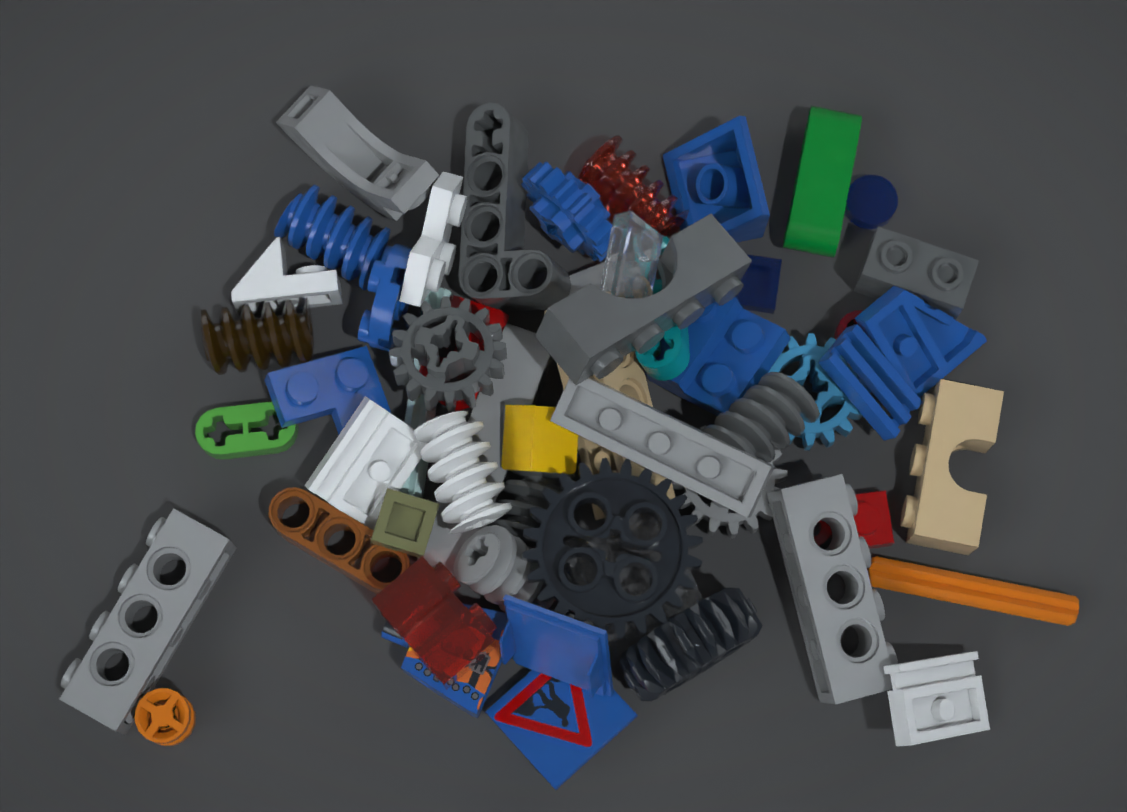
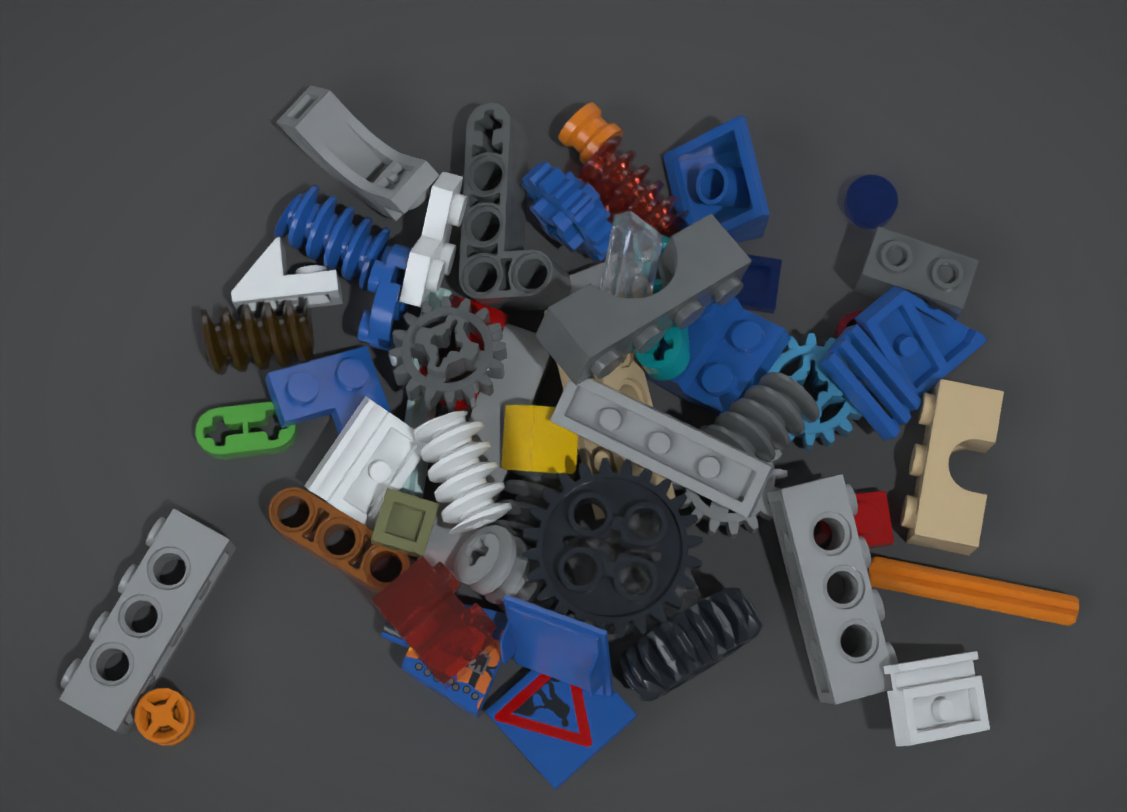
green beam [783,105,862,258] -> none
none -> orange wheel [558,102,623,168]

